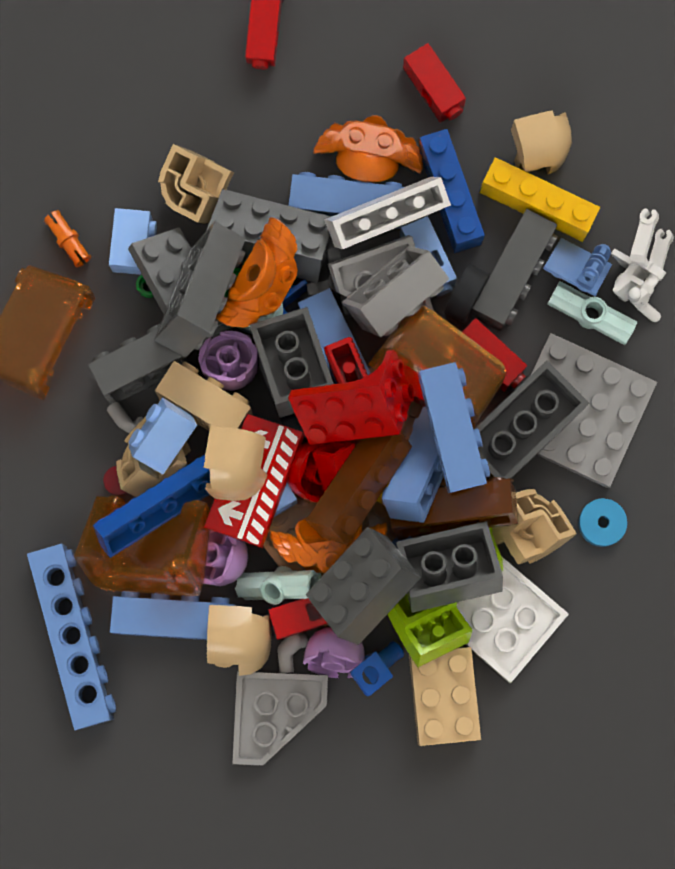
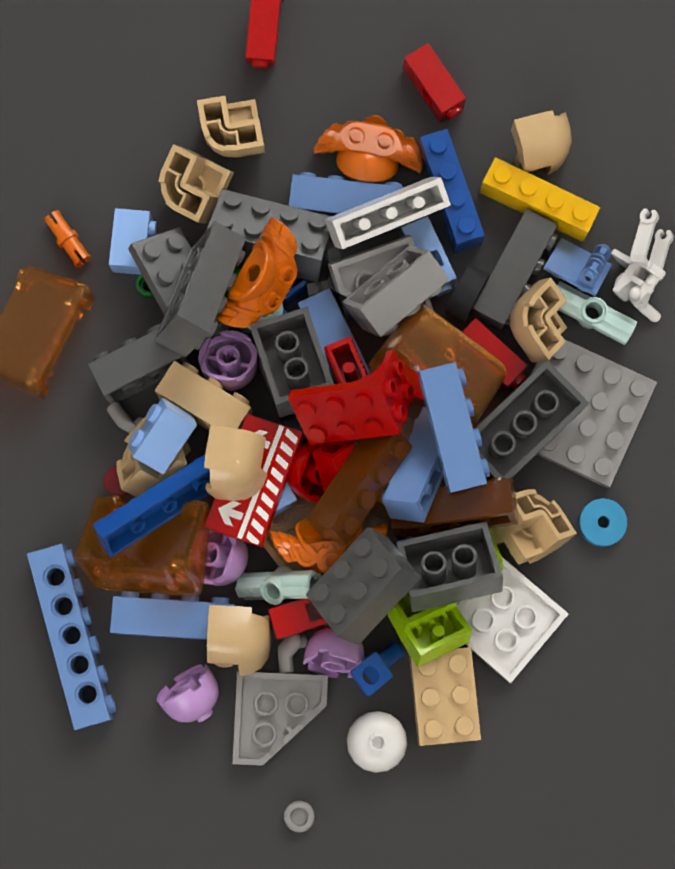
none -> lavender cylinder [156,664,219,723]
none -> tan brick [197,96,265,158]
none -> light grey tile [284,800,315,832]
none -> white cylinder [347,711,407,773]
none -> tan brick [510,277,567,362]

